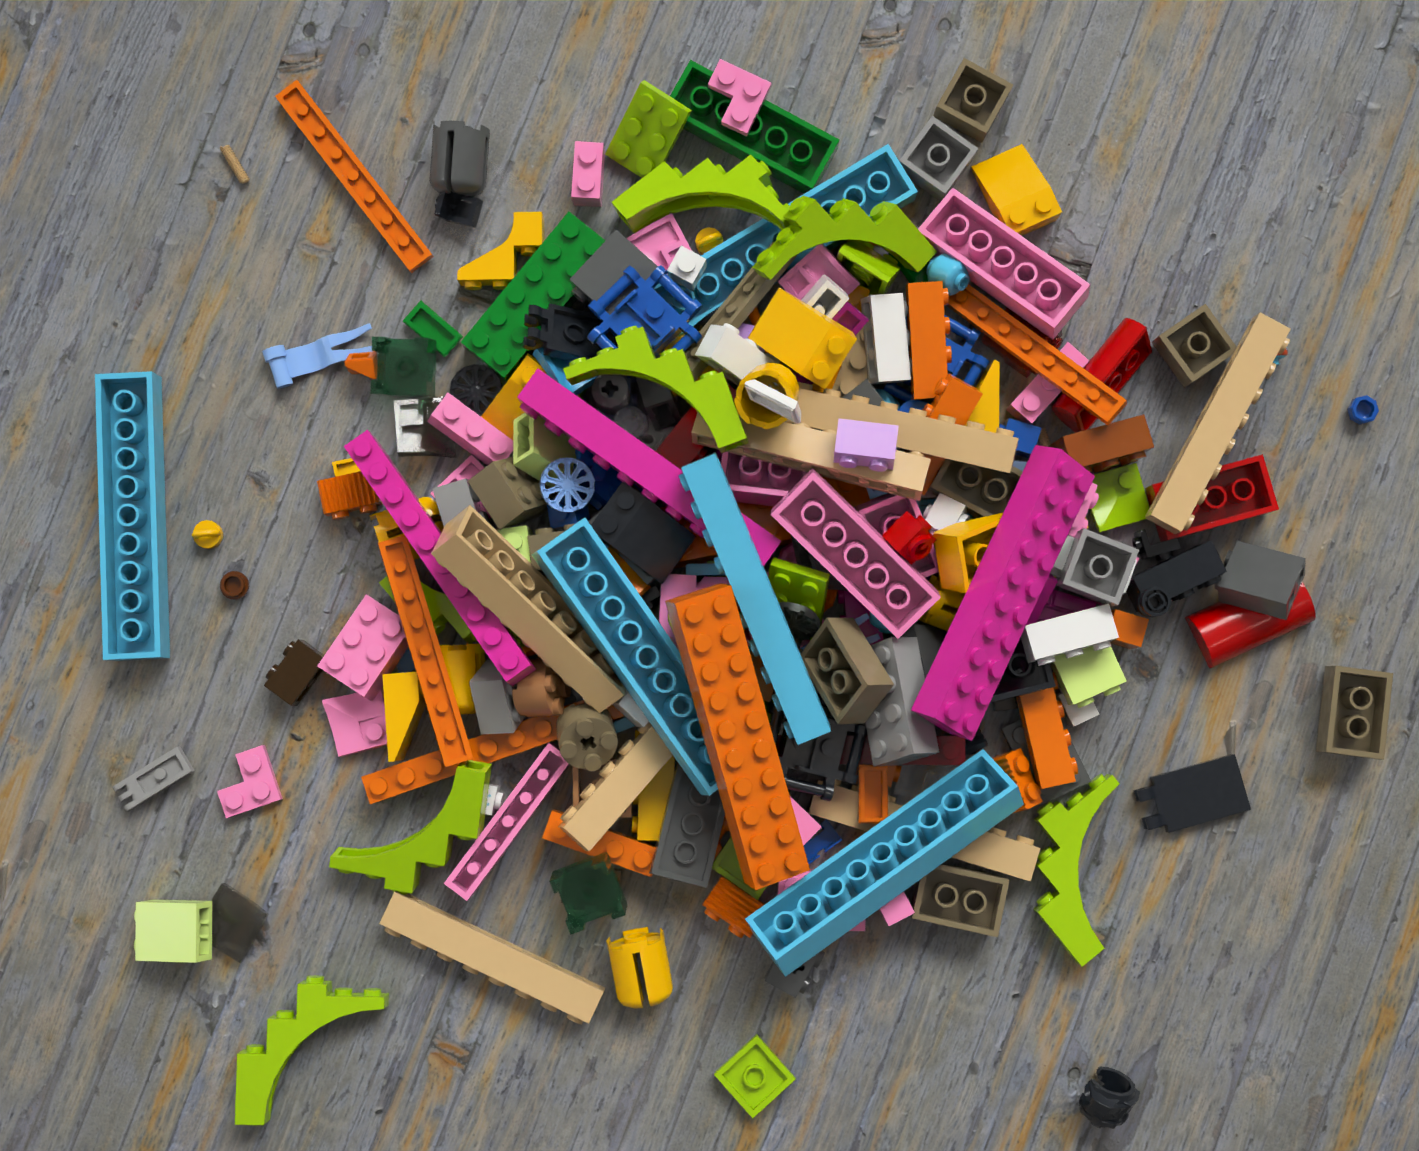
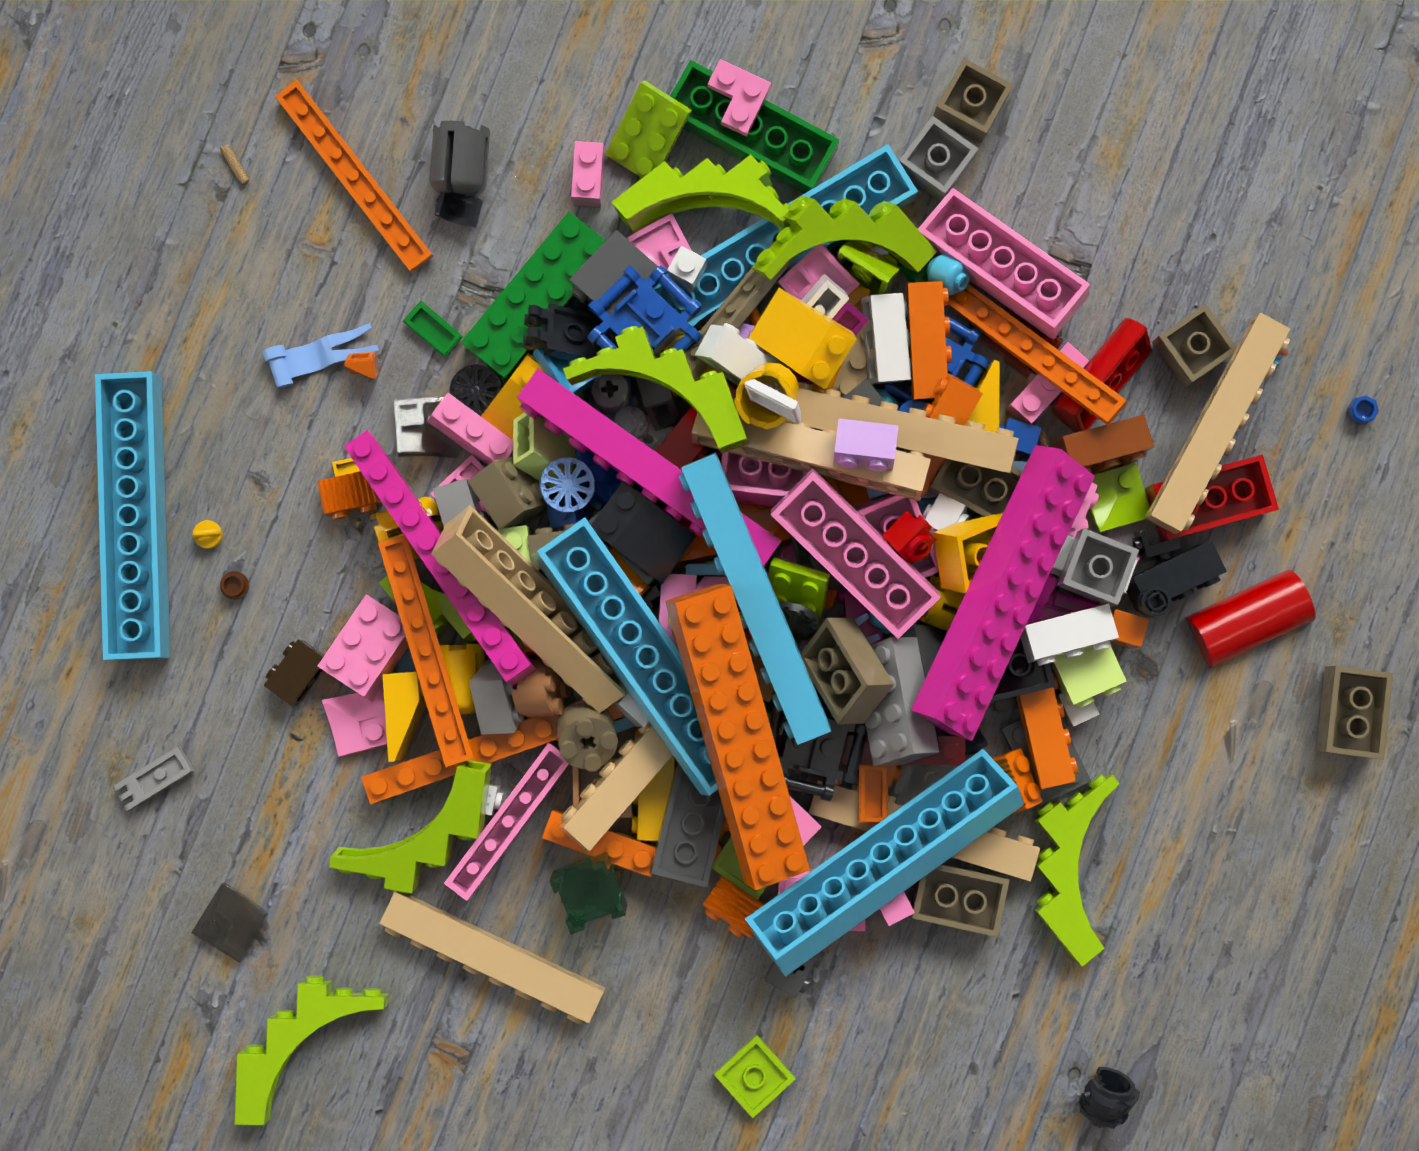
yellowish green brick [134,900,212,963] -> none
bright pink plate [217,745,283,818] -> none
clear green panel [370,336,436,397] -> none
yellow arch [457,212,544,290] -> none
yellow cylinder [606,927,673,1009] -> none
yellow tile [695,227,723,255] -> none
blue piece [804,819,842,864] -> none
yellow slope [971,144,1062,236] -> none
black tile [1133,754,1251,833] -> none
dark grey brick [1214,540,1306,620] -> none

